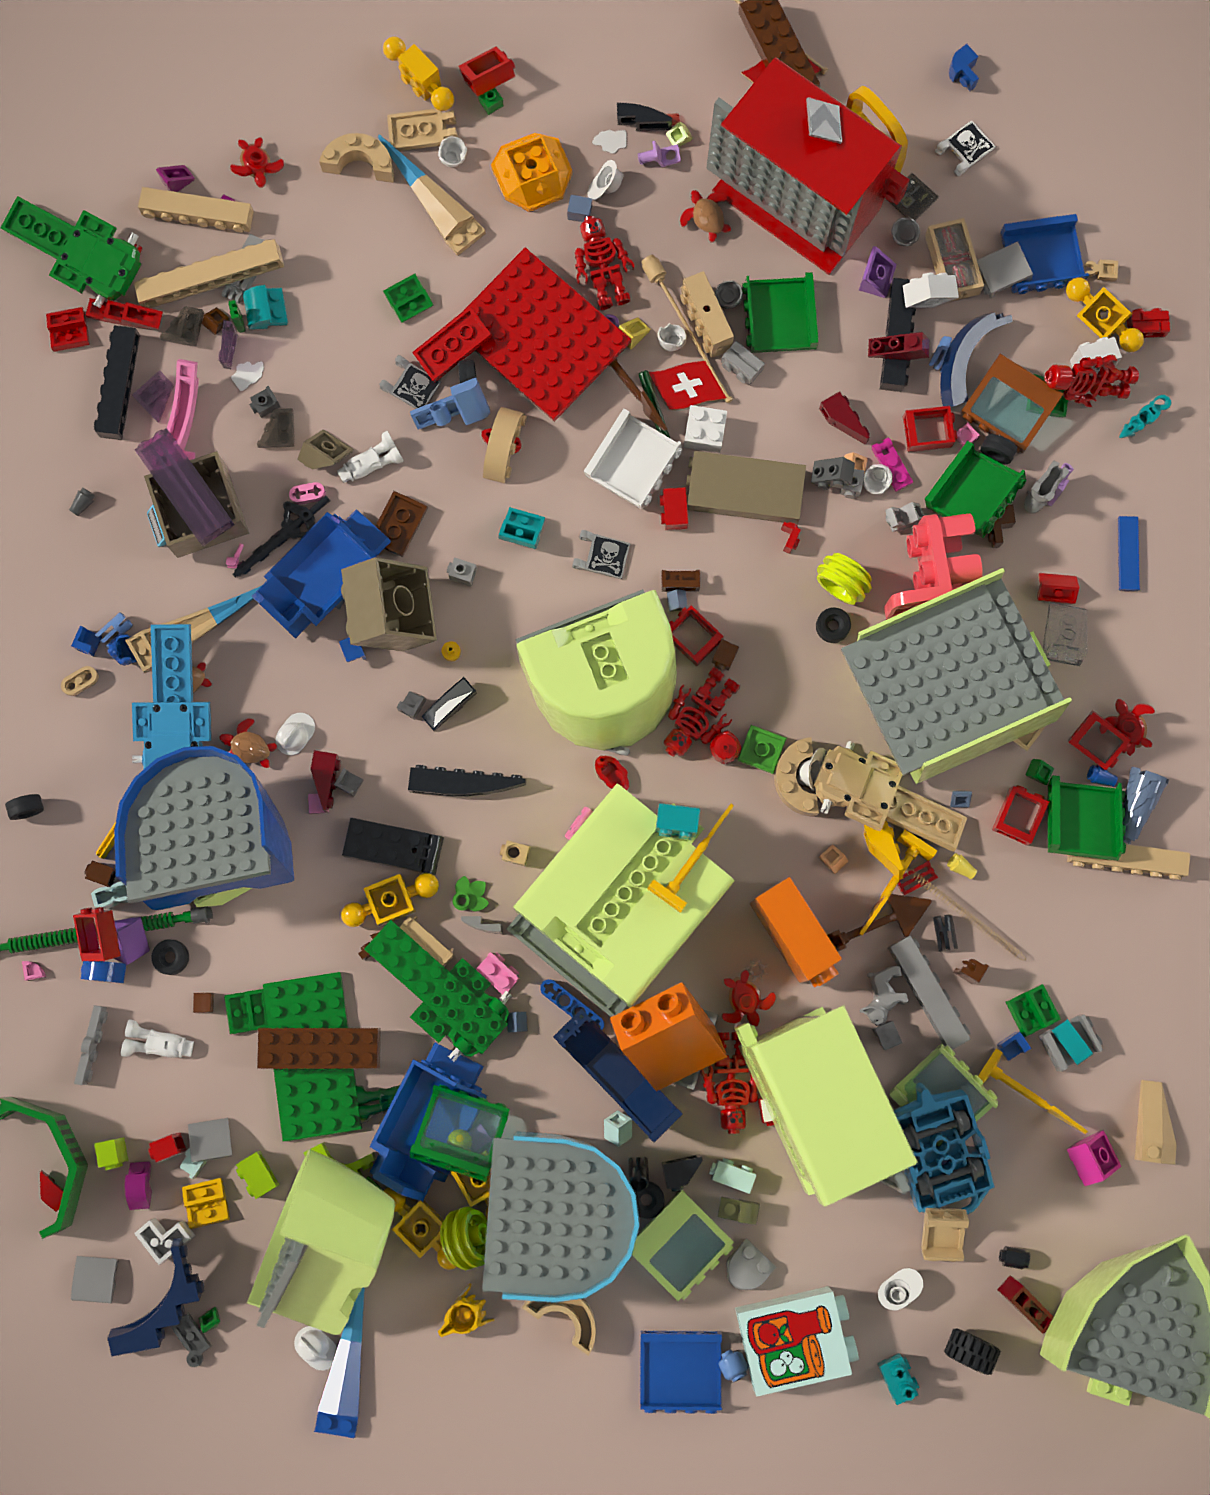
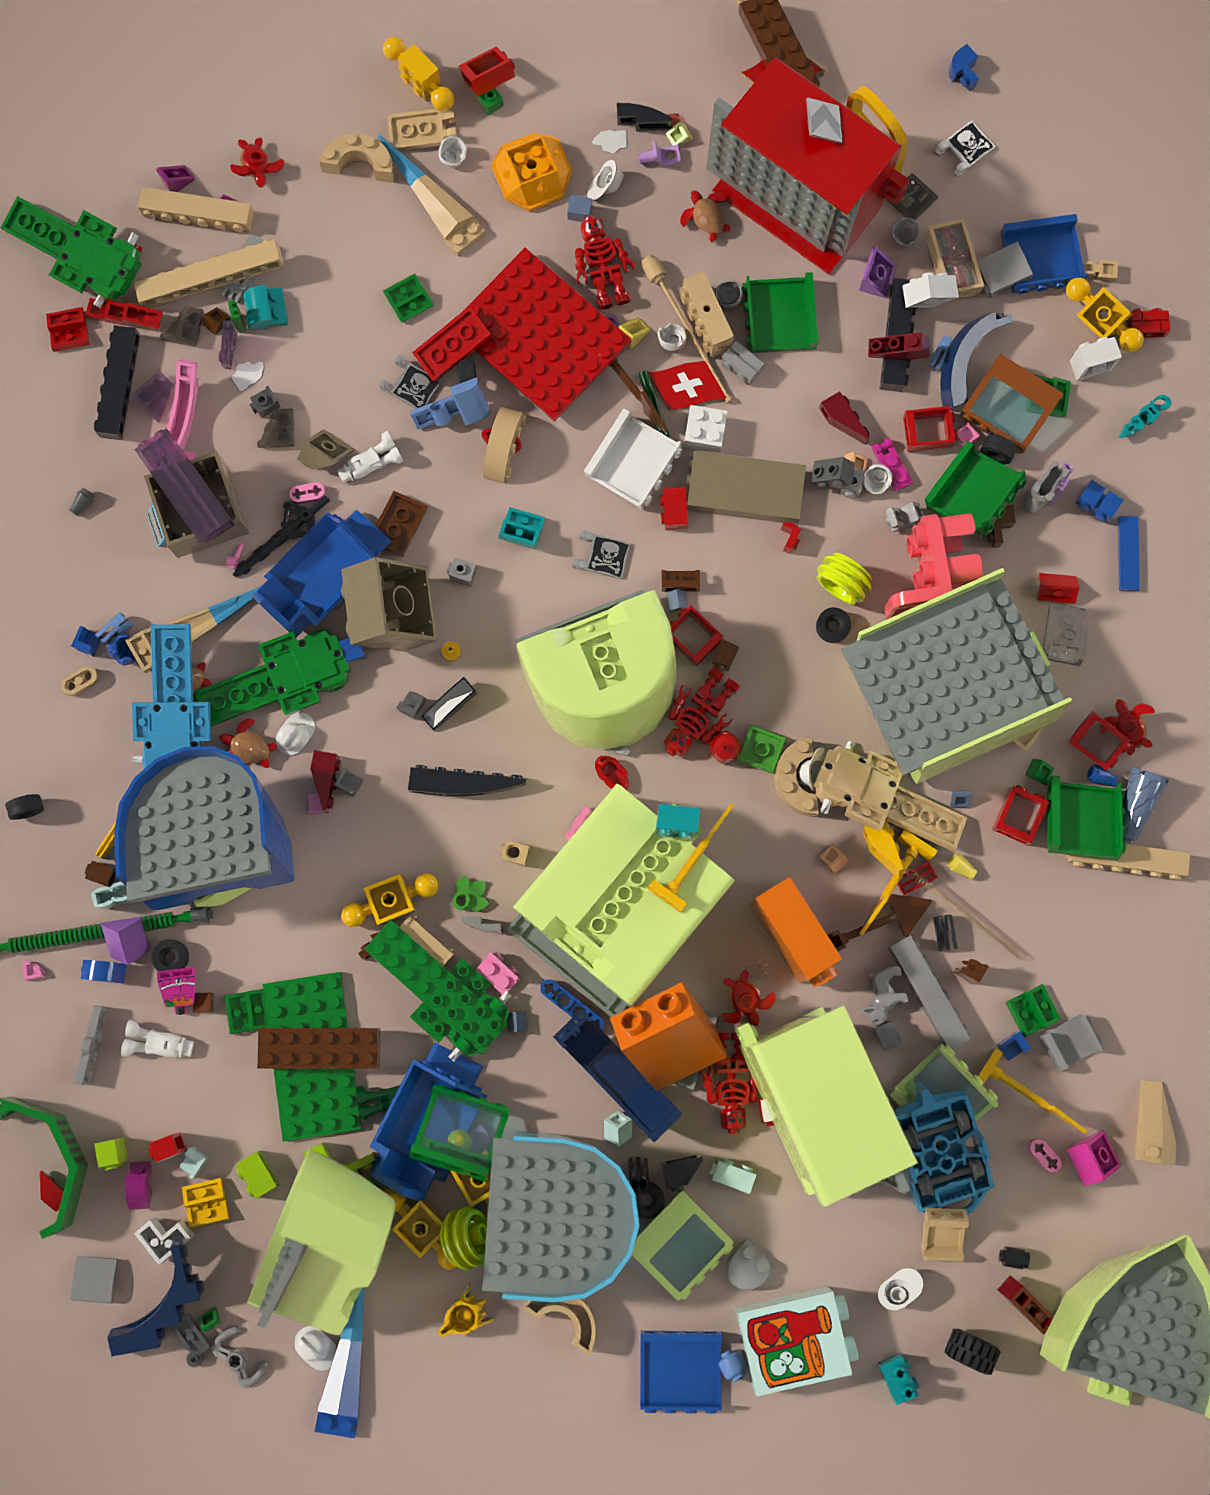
red window [73,907,121,961] -> none
light grey slope [188,1118,232,1163] -> none
black hinge [342,818,444,875] -> none
olive brick [717,1196,760,1225] -> none
red piece [1044,354,1139,407] -> none
teal slope [1051,1019,1093,1065] -> none
none -> dark pink torso [157,967,196,1015]
none -> green piece [194,629,351,727]
none -> light grey piece [211,1326,268,1388]
none -> bright pink beam [1028,1139,1062,1173]
none -> blue piece [1075,480,1123,523]

